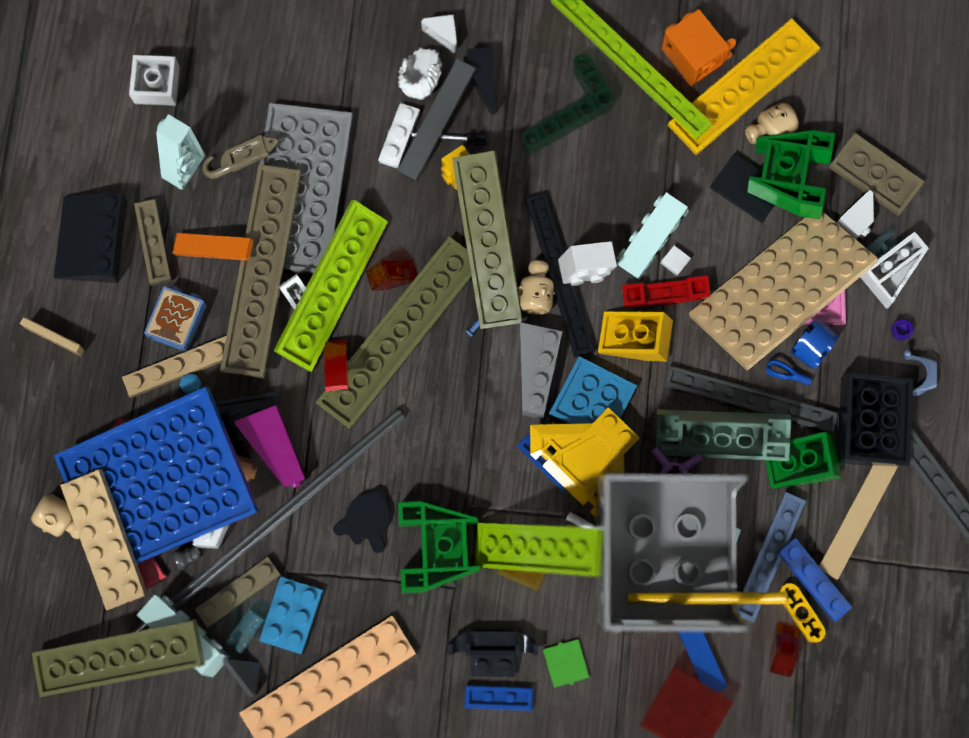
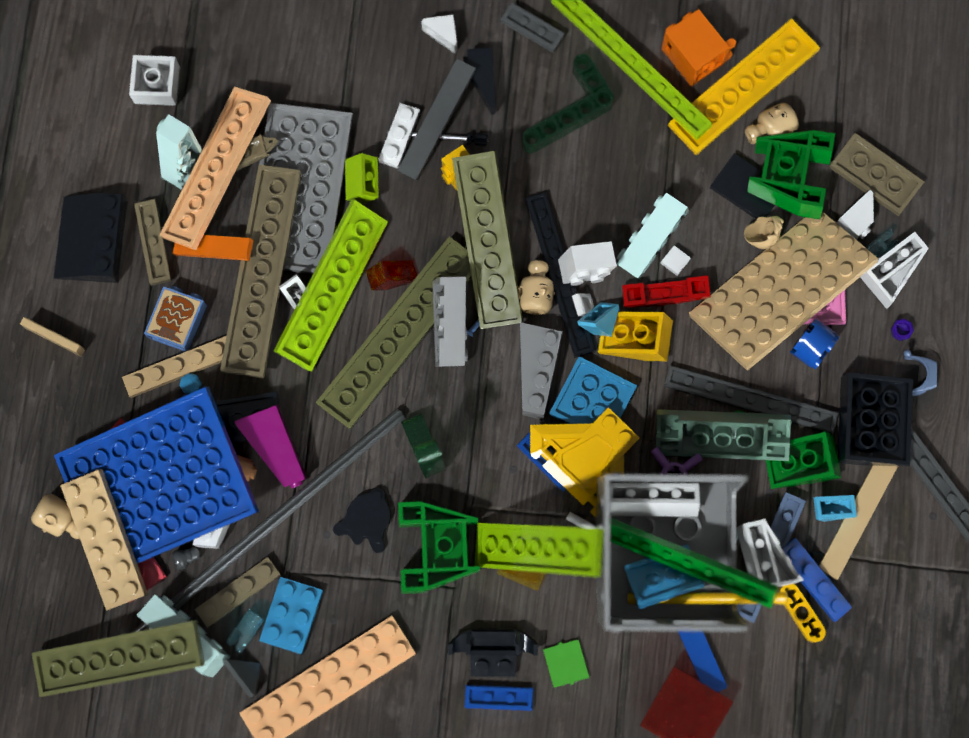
red slope [324,340,349,391] -> none
white piece [398,48,442,100] -> none
blue piece [766,359,812,386] -> none
clear red slope [769,623,799,677] -> none
none -> light nougat plate [160,87,271,250]
none -> lime brick [345,153,379,204]
none -> clear green beam [401,413,445,479]
none -> light grey wedge [432,277,468,367]
none -> dark grey plate [501,3,565,53]
none -> white tile [572,293,594,316]
none -> medium azure slope [577,302,619,337]
none -> white brick [610,483,700,517]
none -> green plate [610,517,778,609]
none -> dark azure plate [624,544,704,609]
none -> white wedge [736,519,803,587]
none -> tan hair [744,216,784,250]
none -> medium azure slope [813,495,857,522]

